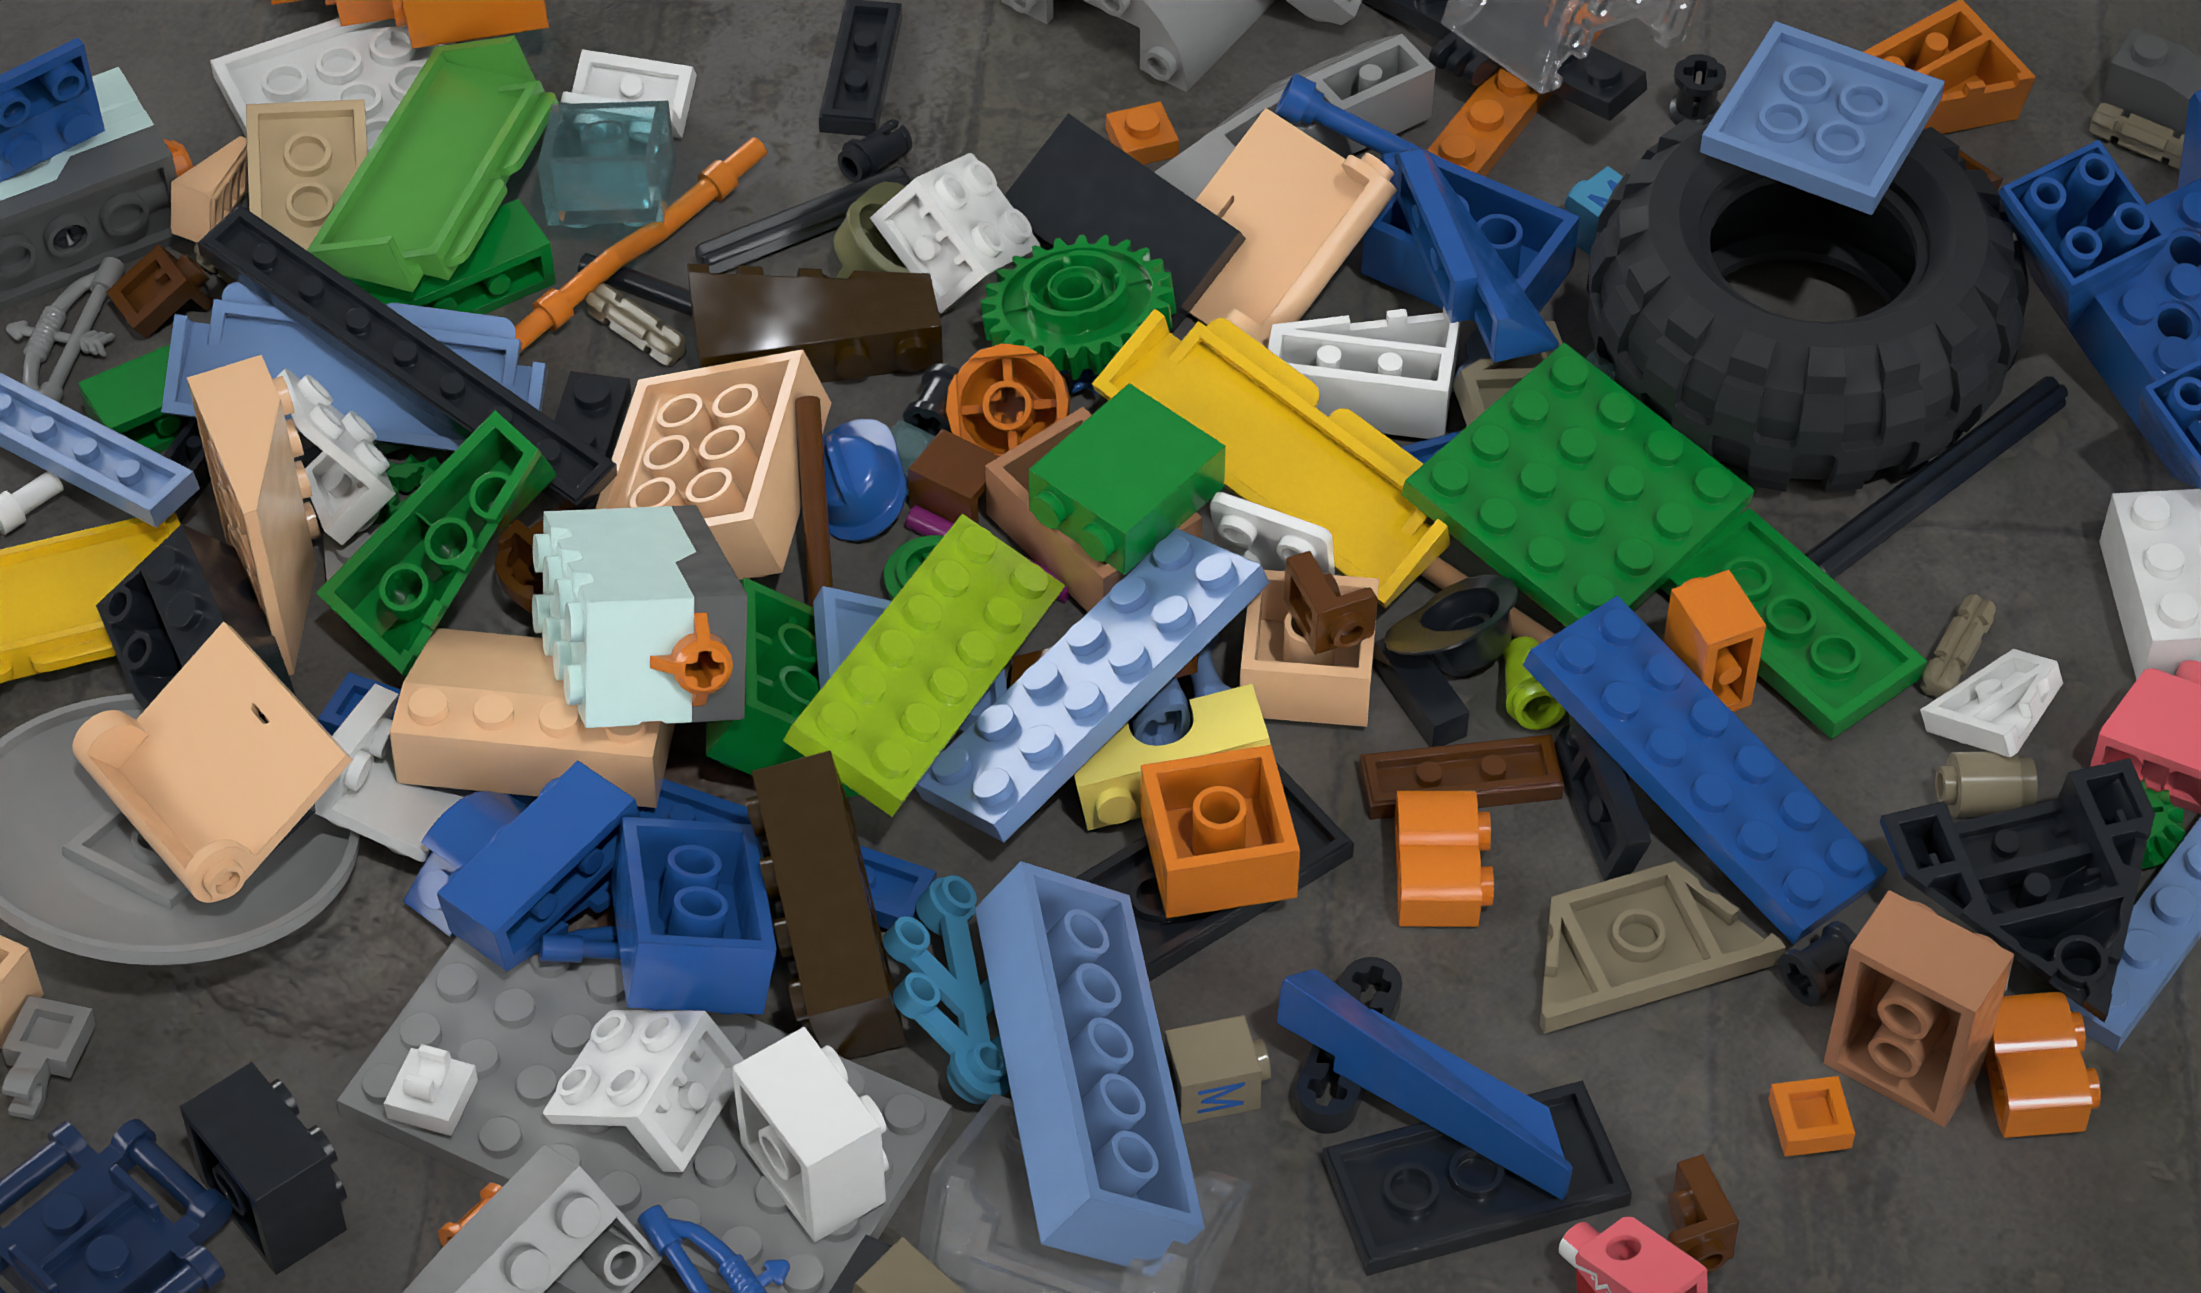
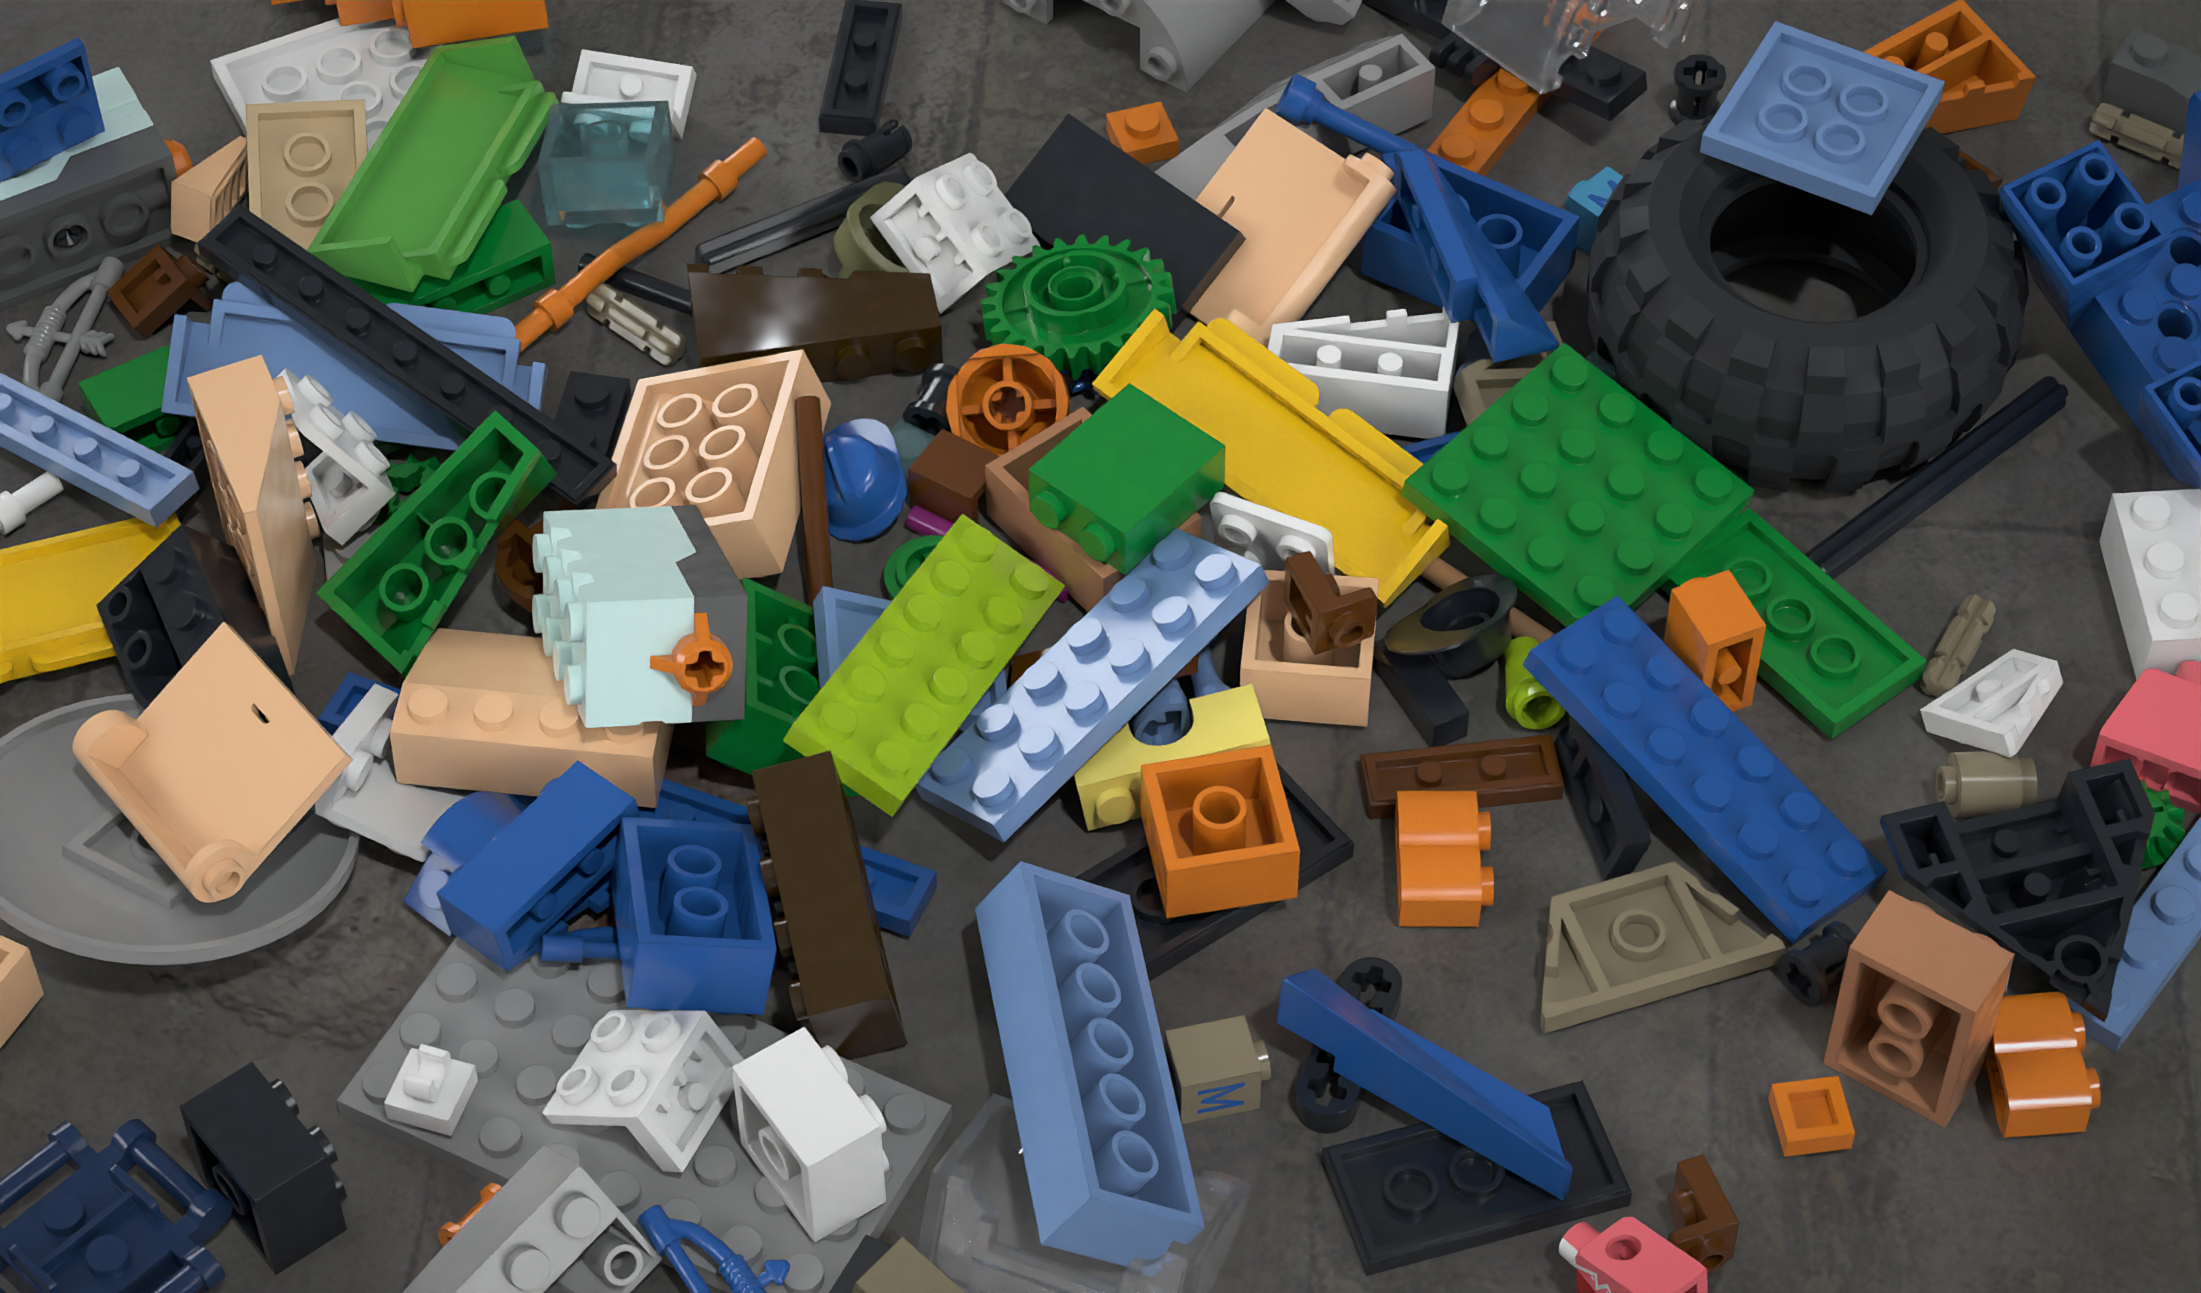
light grey plate [2,995,96,1121] -> none
dark azure plant [883,875,1010,1104] -> none

